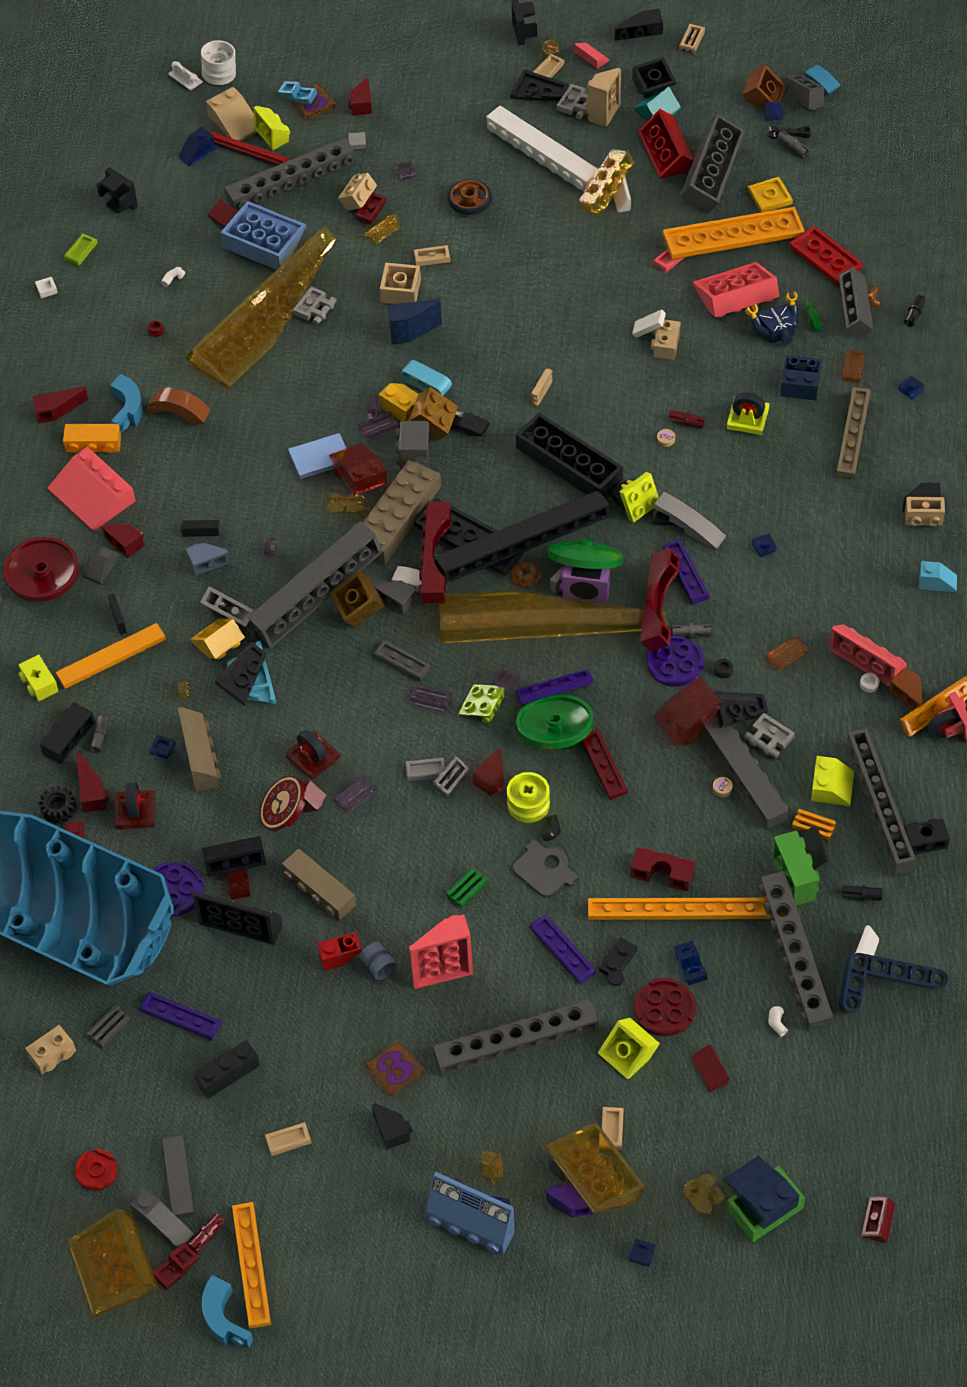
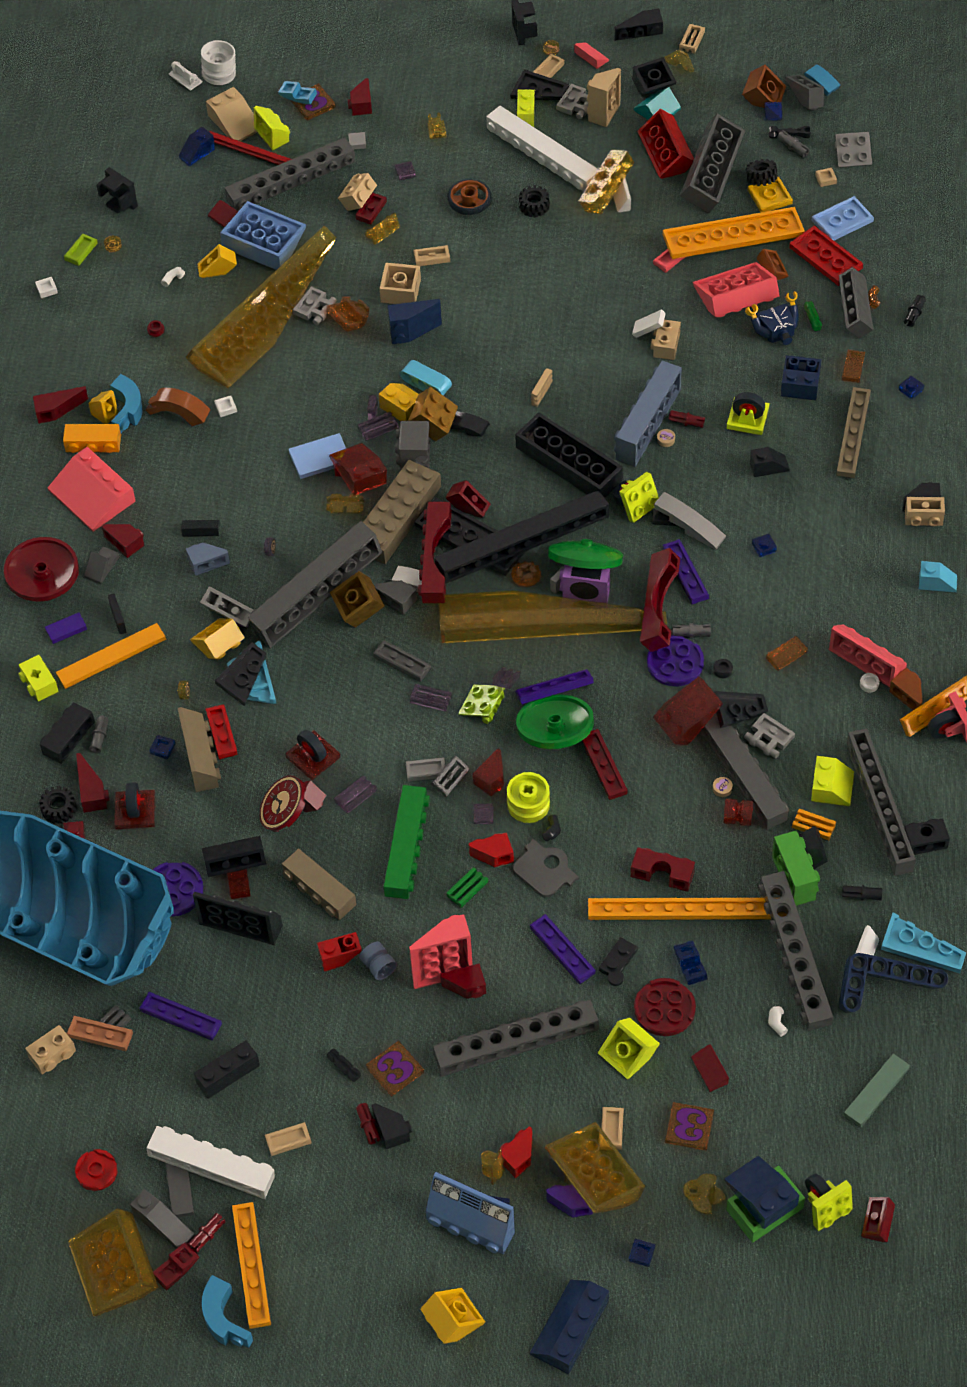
none -> dark purple tile [45,612,87,644]
none -> nougat plate [67,1016,133,1051]
none -> yellow slope [88,390,118,424]
none -> clear yellow tile [104,235,122,252]
none -> white brick [147,1126,275,1199]
none -> yellow slope [197,244,237,278]
none -> red plate [206,704,238,759]
none -> white tile [214,395,237,417]
none -> clear orange slope [326,296,370,331]
none -> black axle [327,1049,361,1082]
none -> dark red axle [356,1103,381,1145]
none -> green brick [384,785,430,899]
none -> yellow slope [420,1288,485,1344]
none -> clear yellow plate [427,112,446,139]
none -> dark red slope [440,964,486,999]
none -> dark red slope [445,480,491,518]
none -> red slope [468,832,514,867]
none -> tile [474,803,494,824]
none -> red slope [498,1126,533,1178]
none -> neon yellow brick [517,90,535,127]
none -> black tyre [519,185,550,217]
none -> dark blue slope [530,1280,609,1374]
none -> sand blue brick [614,361,682,467]
none -> clear yellow panel [664,50,695,72]
none -> clear orange tile [665,1102,714,1151]
none -> clear red wheel [723,798,753,826]
none -> black tyre [746,159,778,186]
none -> black slope [750,447,790,477]
none -> dark orange slope [757,249,789,280]
none -> neon yellow plate [805,1174,853,1231]
none -> light blue tile [811,196,874,240]
none -> tan tile [815,168,837,187]
none -> light grey hinge [835,132,872,167]
none -> sand green tile [844,1054,910,1128]
none -> medium azure wing [881,912,966,973]

